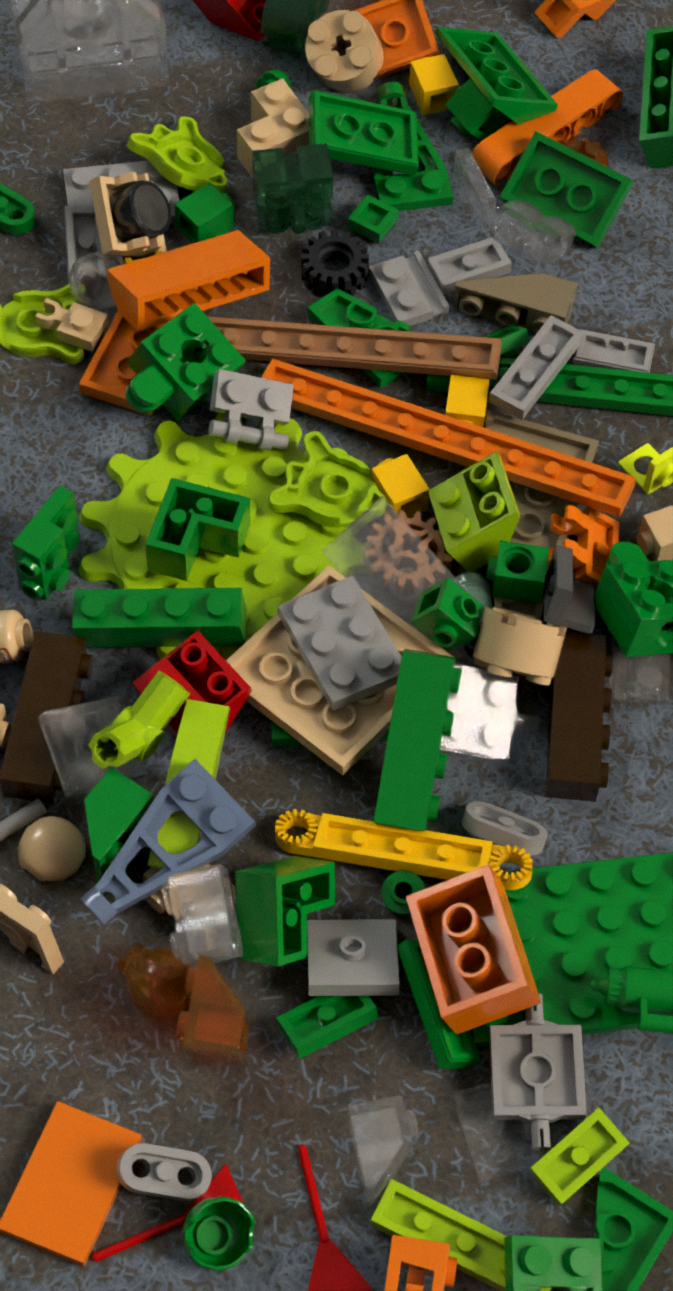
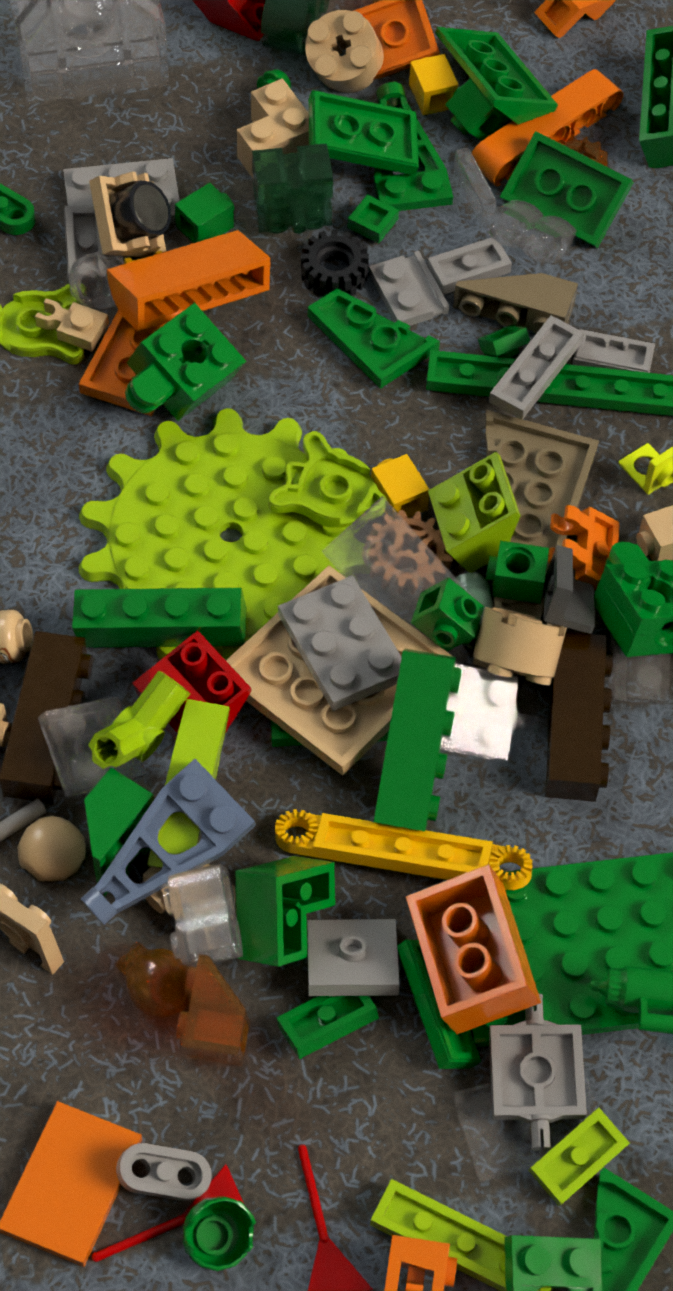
green plate [12,485,80,601] -> none
lime tile [127,116,228,193] -> none
green brick [145,478,250,581] -> none
medium nougat tile [206,316,502,380] -> none
light grey plate [208,369,294,451] -> none
orange plate [261,358,635,517] -> none
clear slope [347,1095,419,1208] -> none
green plate [382,871,425,915] -> none
yellow brick [445,374,490,427] -> none
light grey plate [461,801,548,857] -> none

